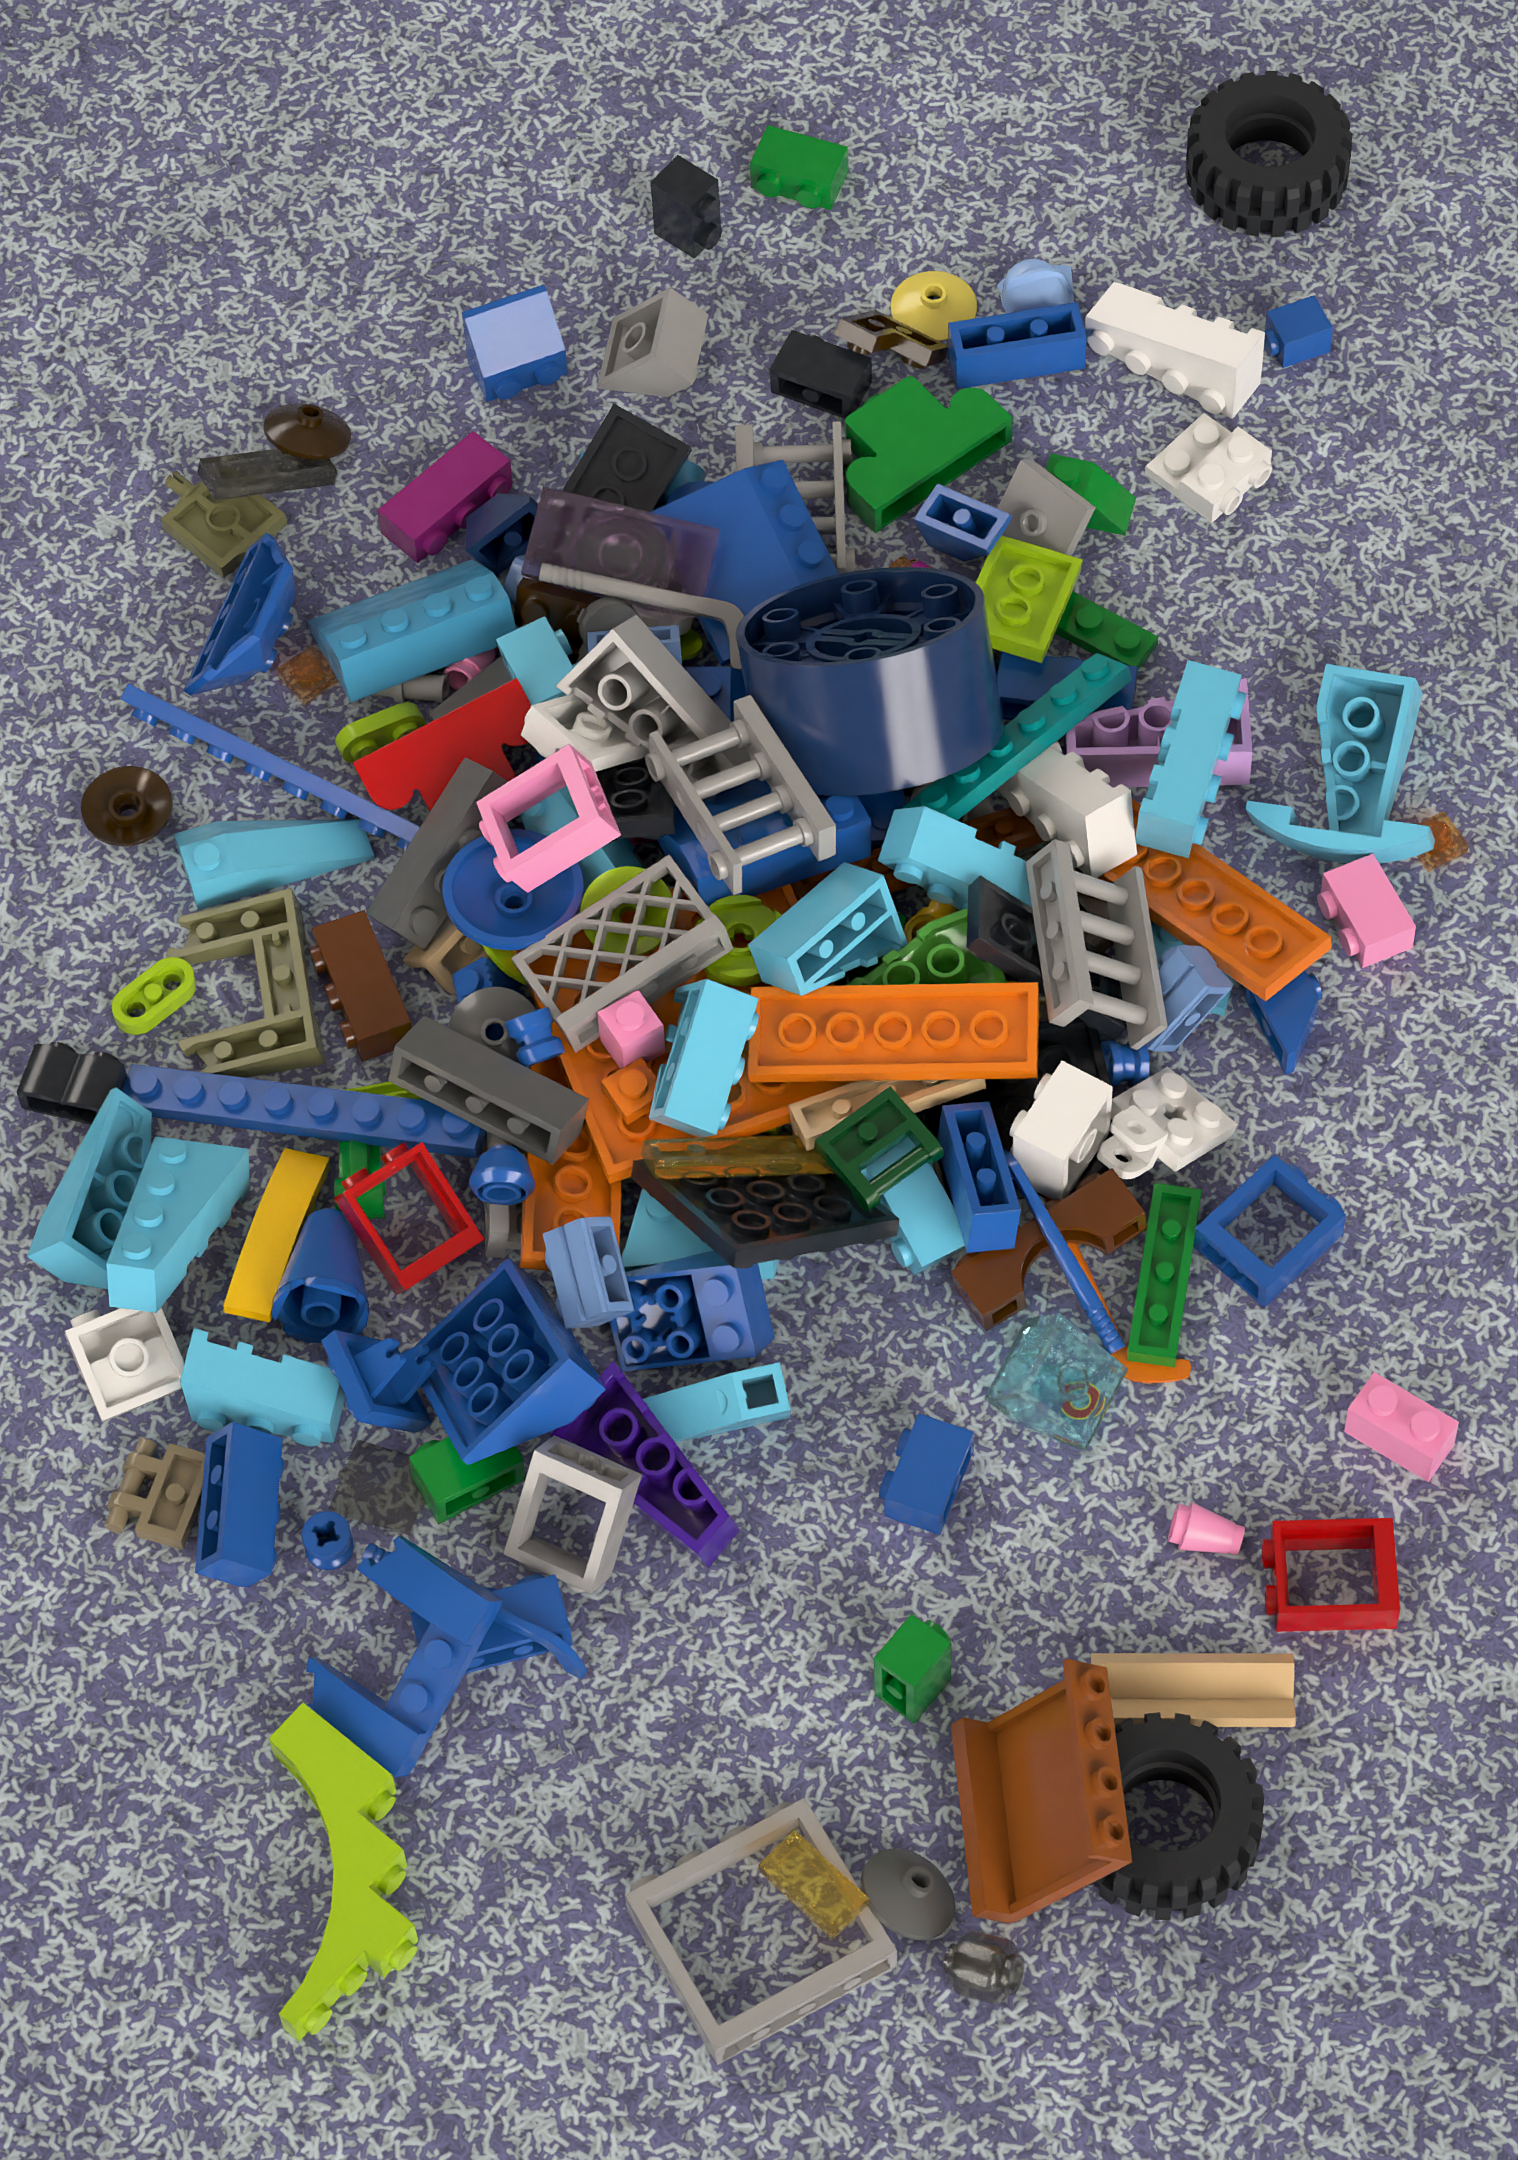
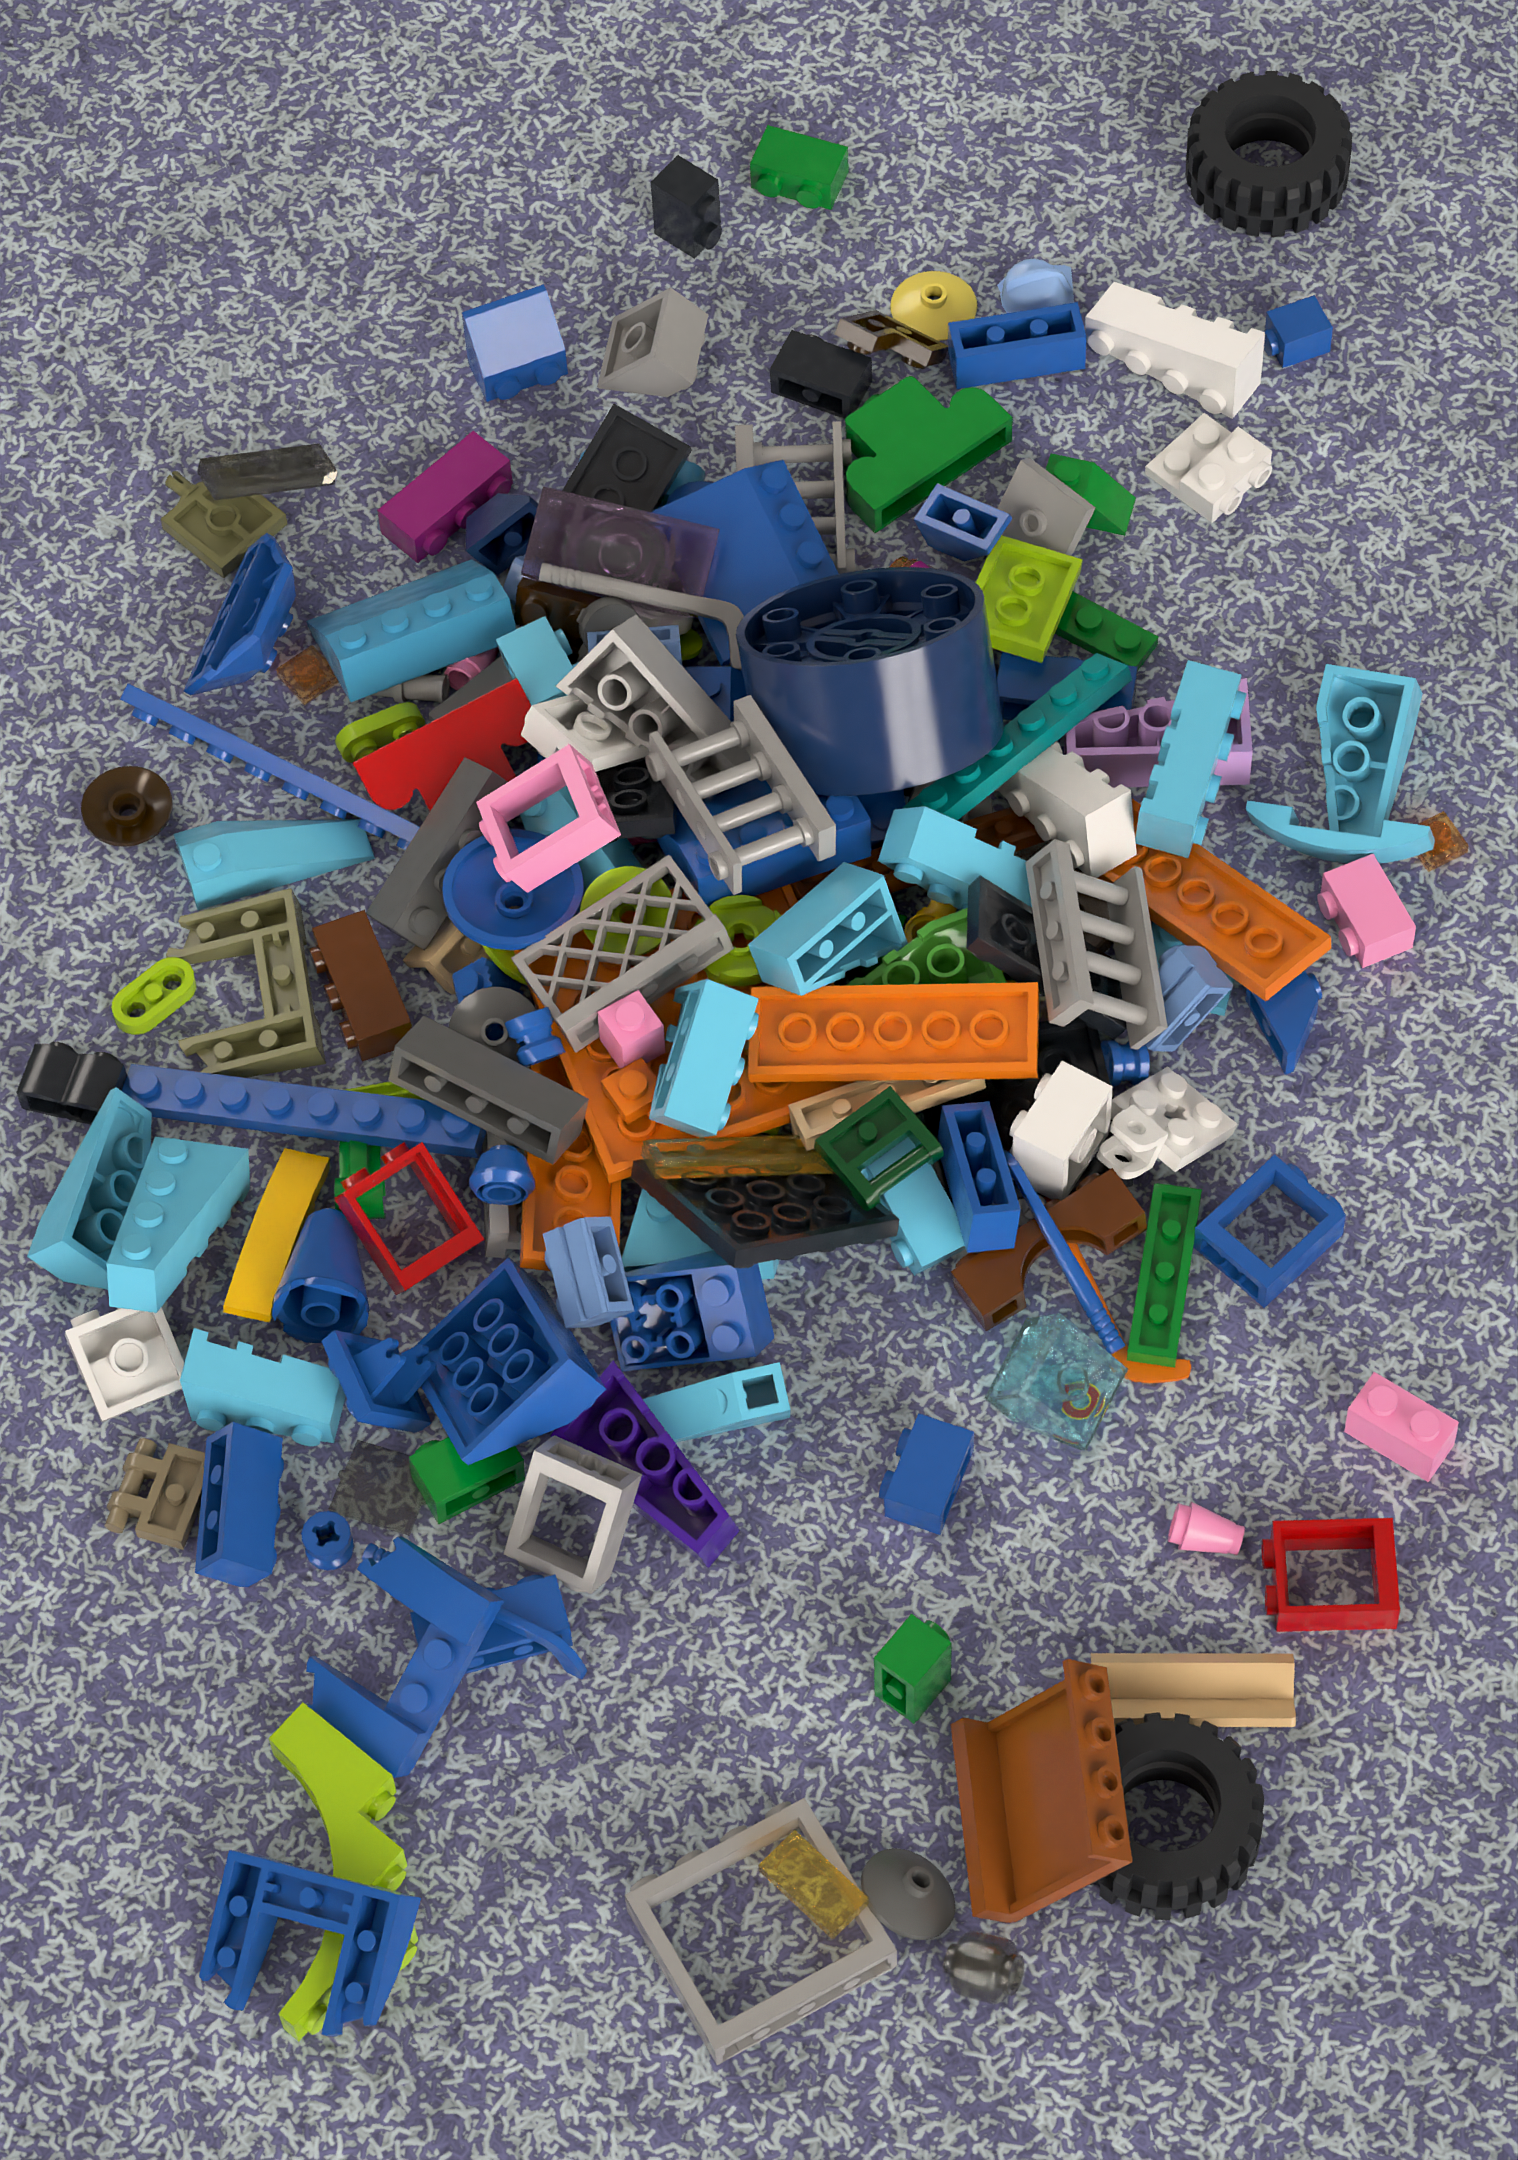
dark brown dish [263,403,351,460] -> none
none -> blue wedge [199,1850,421,2037]

